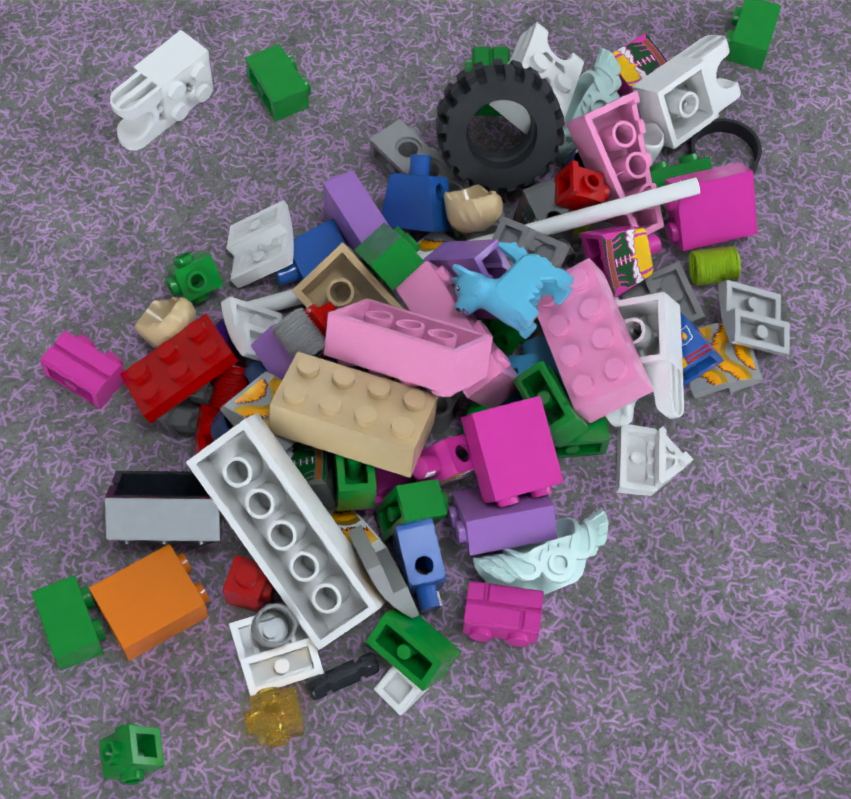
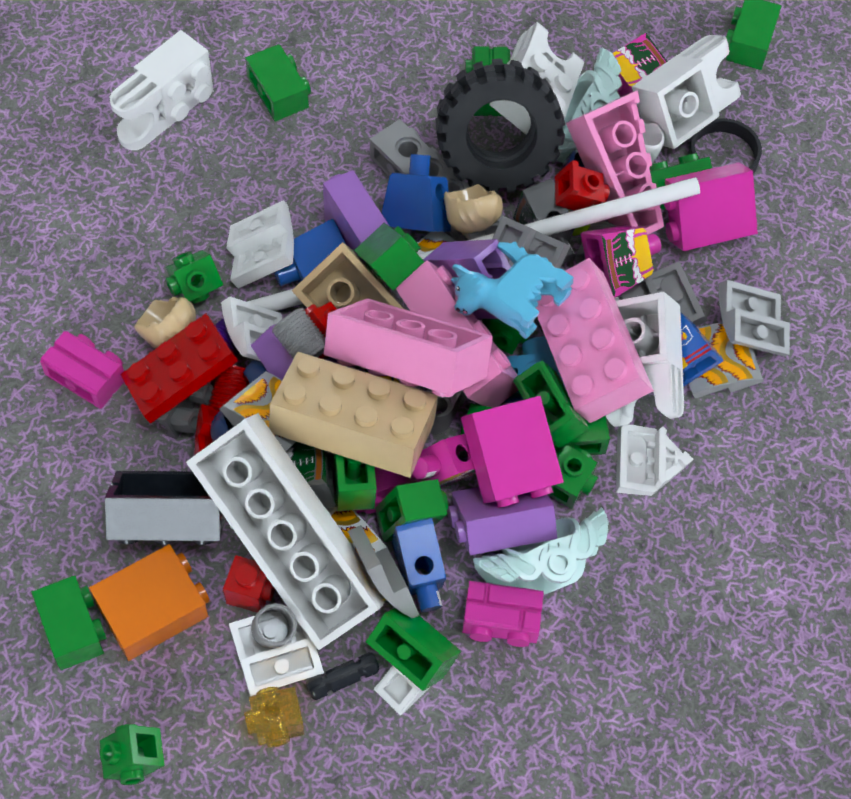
lime piece [689,245,741,286] -> none
none -> green brick [547,444,598,509]

